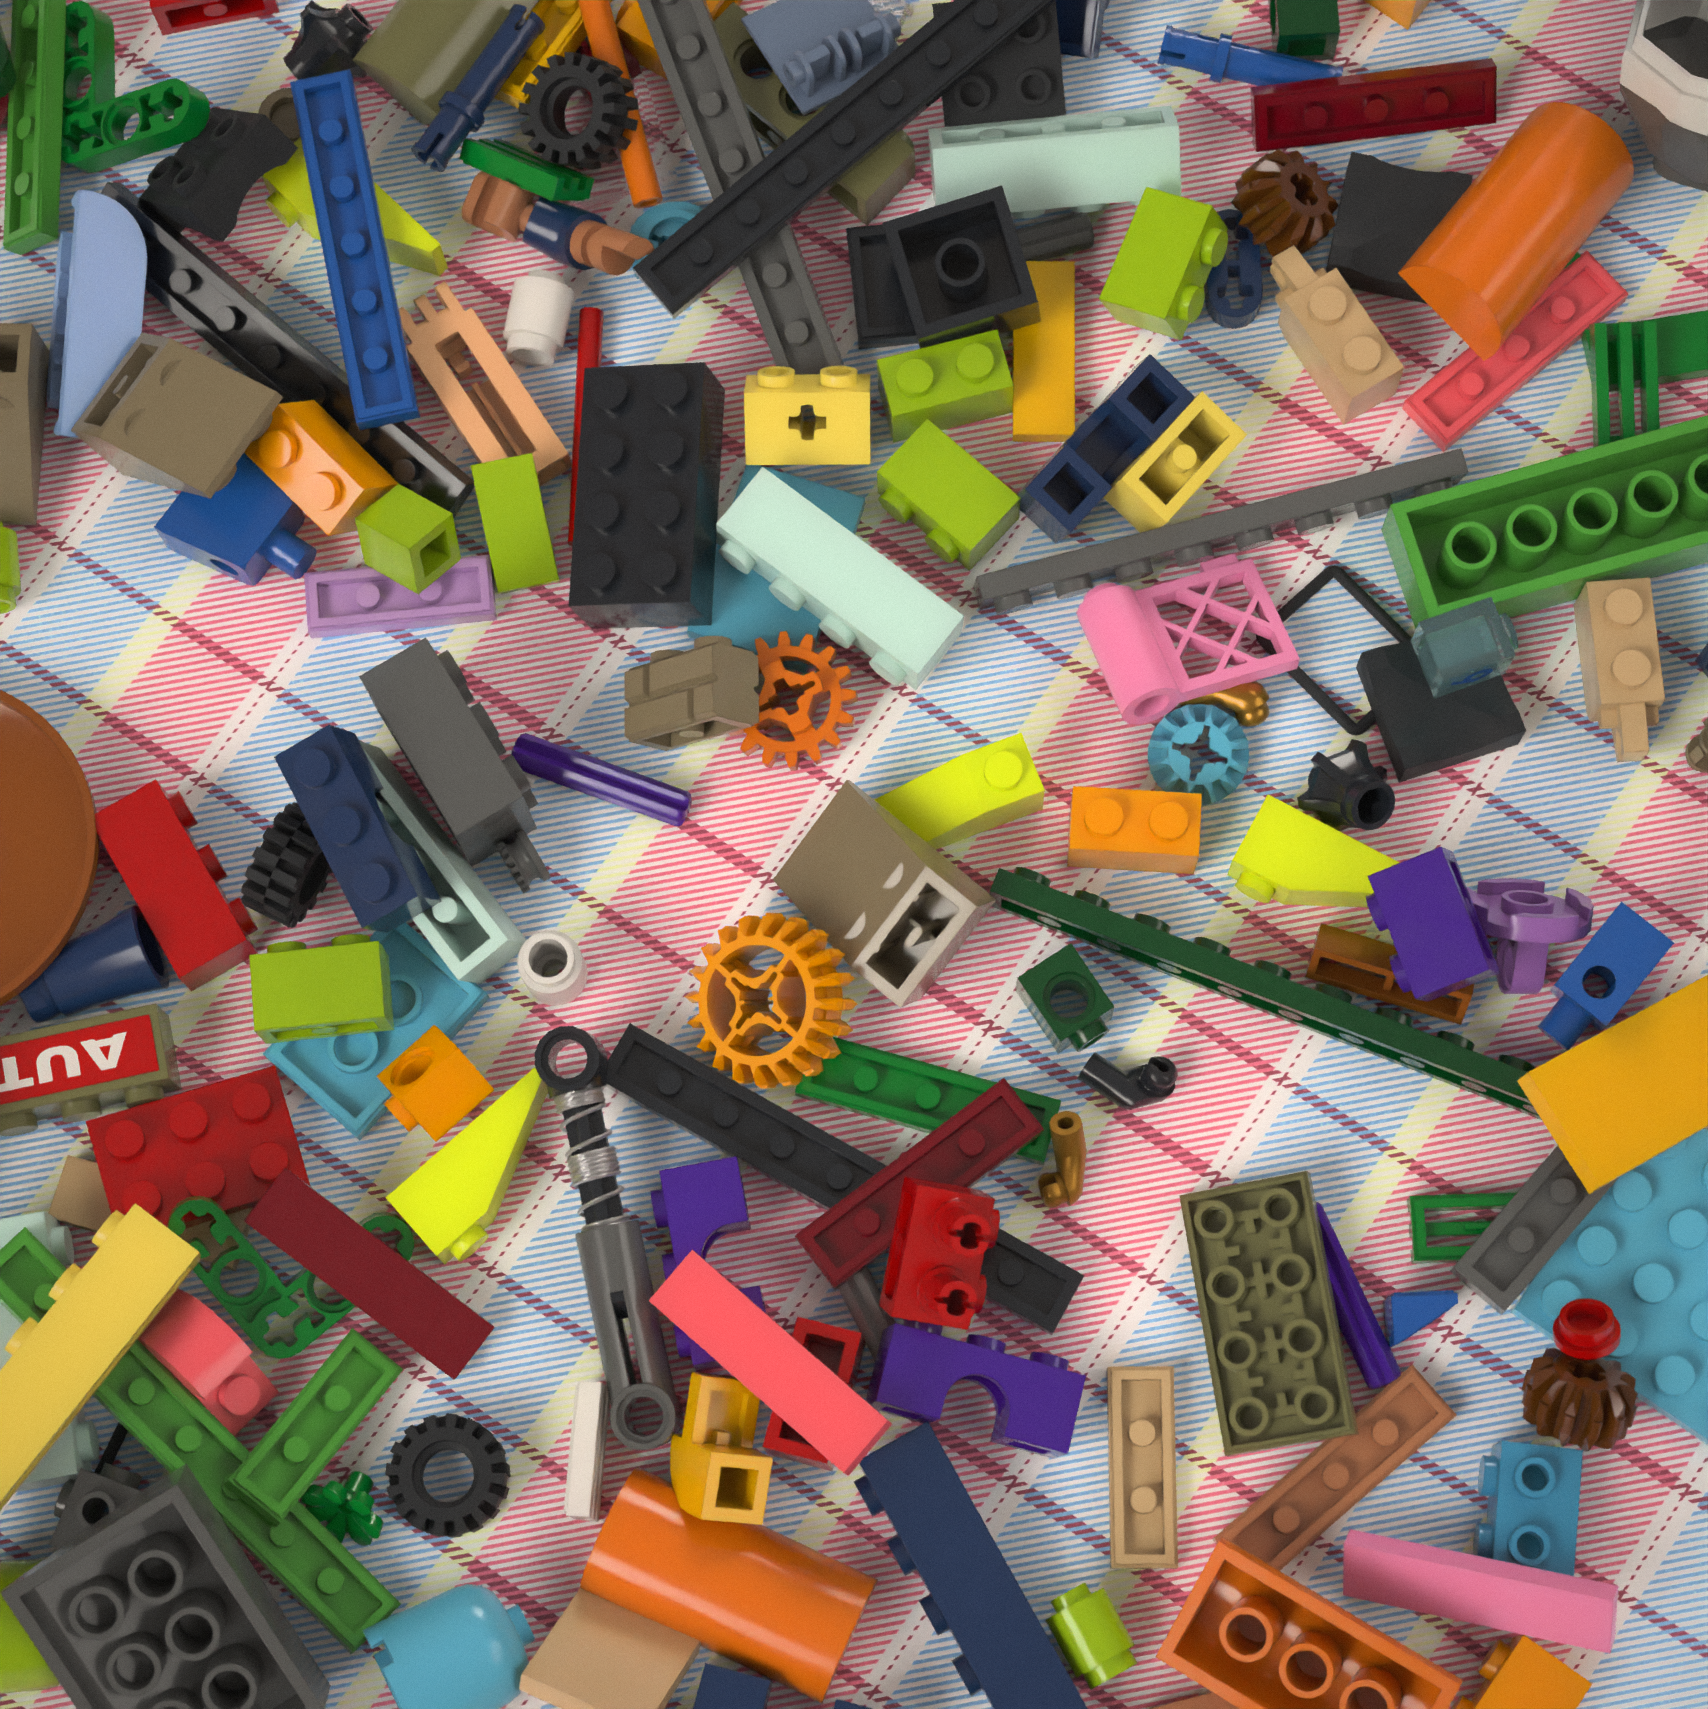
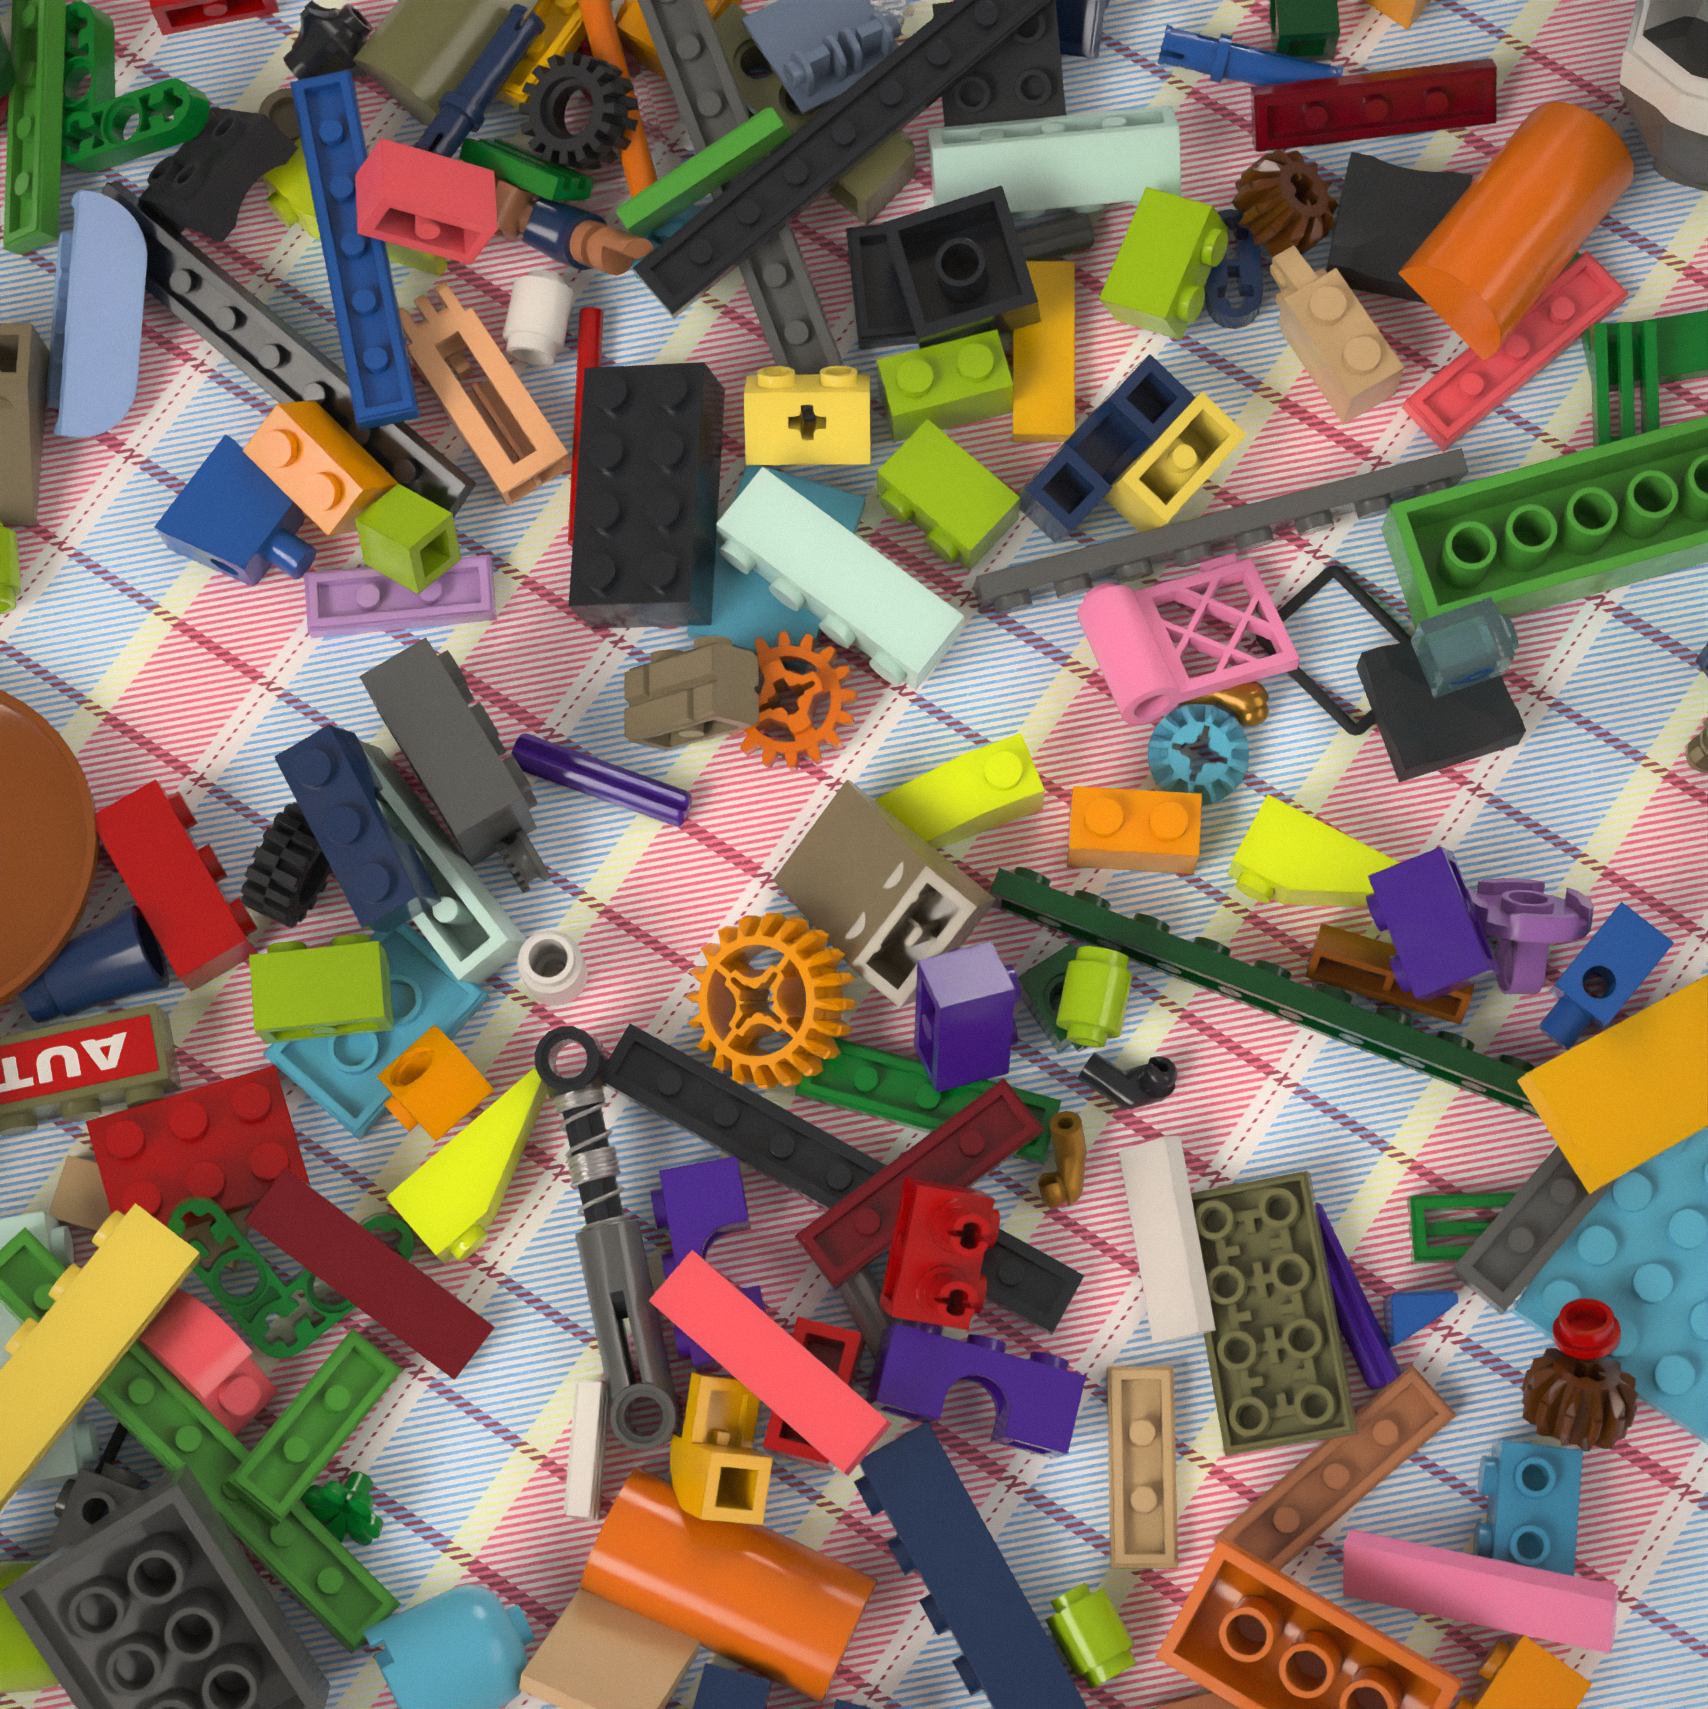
dark tan slope [71,332,283,499] -> none
black tyre [385,1413,511,1538] -> none
lime slope [470,453,560,594] -> none
black rock [1297,739,1395,832] -> none
tan hinge [1573,577,1665,763] -> none
none -> coral brick [355,138,498,265]
none -> bright green tile [616,107,793,238]
none -> dark purple brick [914,942,1021,1093]
none -> lime brick [1056,946,1133,1048]
none -> white tile [1119,1136,1216,1344]

